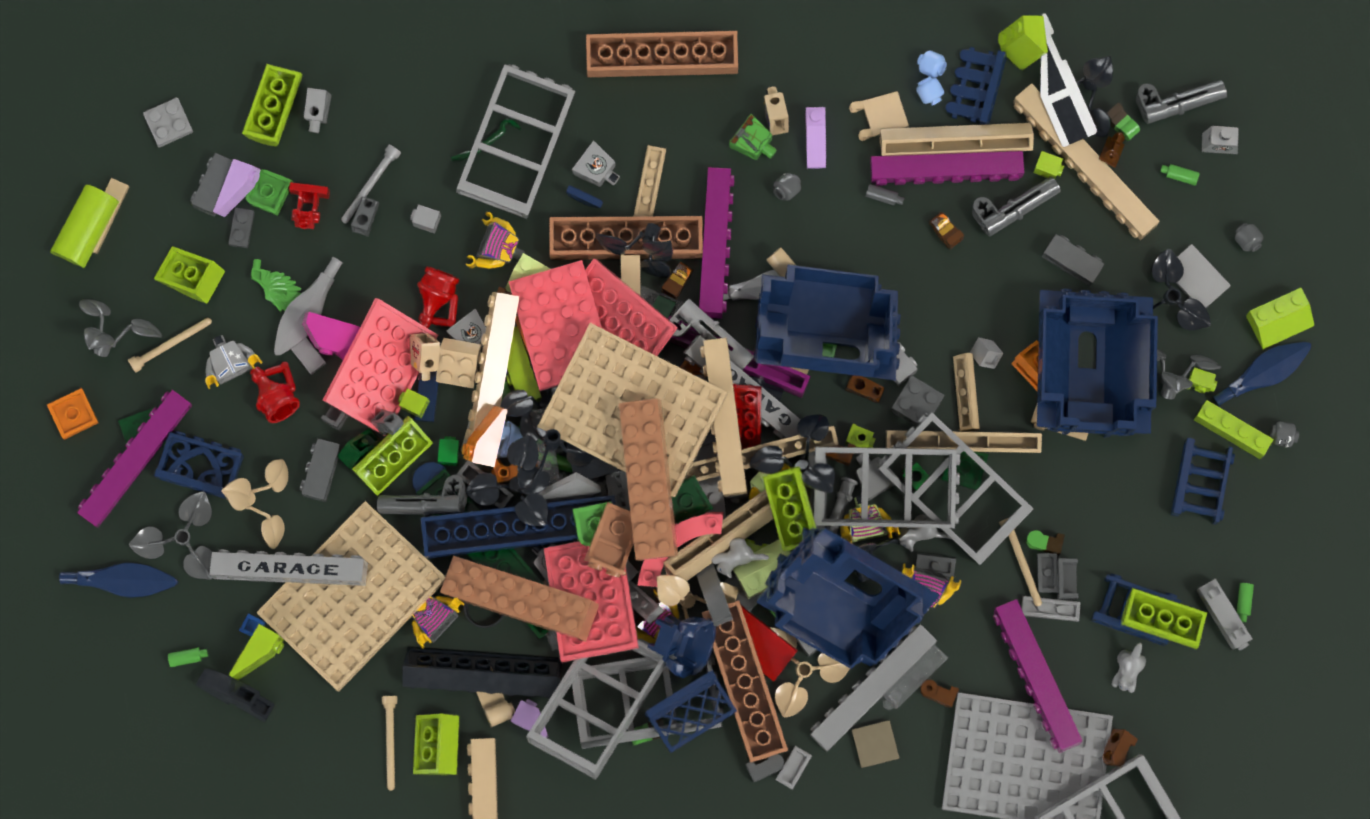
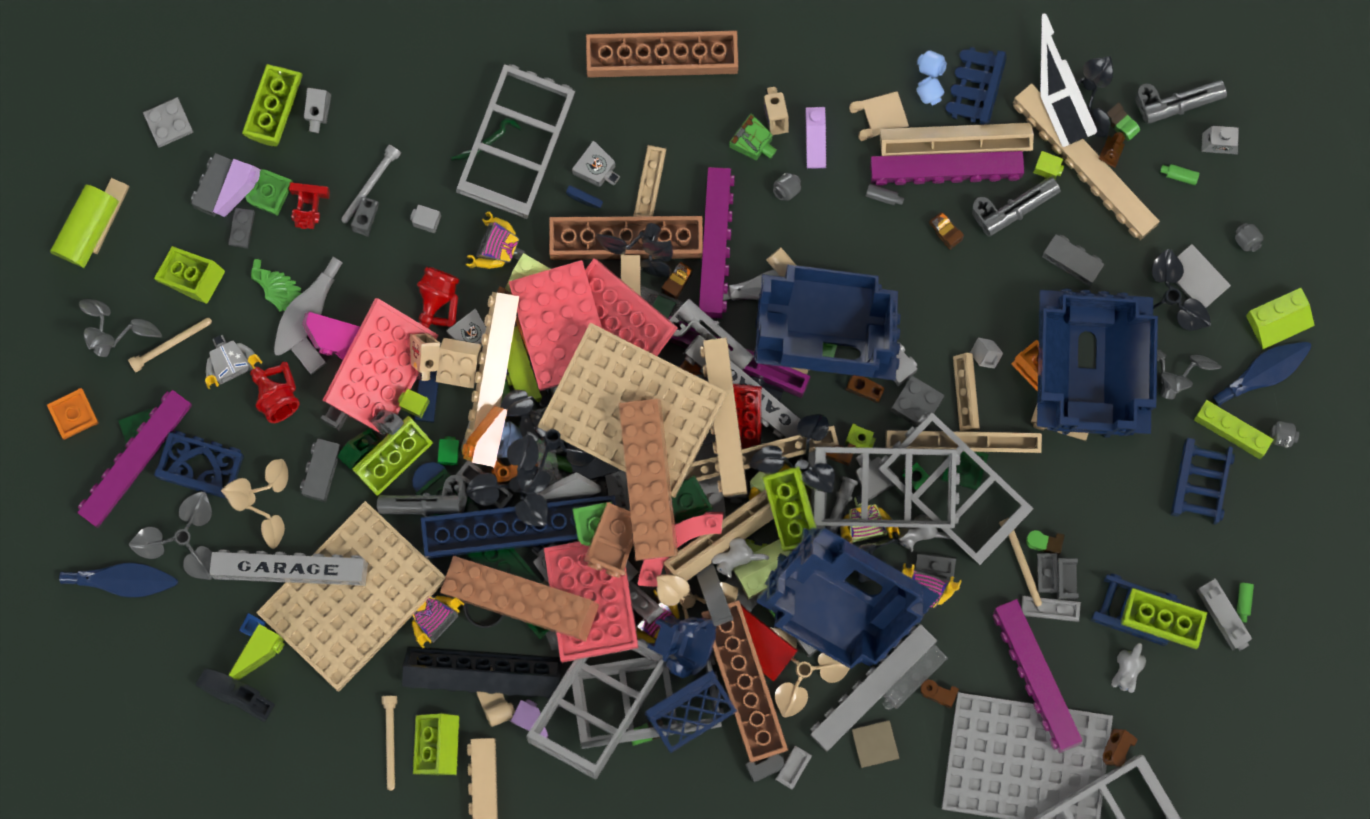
bright green cylinder [168,647,208,667] -> none
lime slope [998,15,1048,70] -> none
lime brick [1187,367,1217,393] -> none

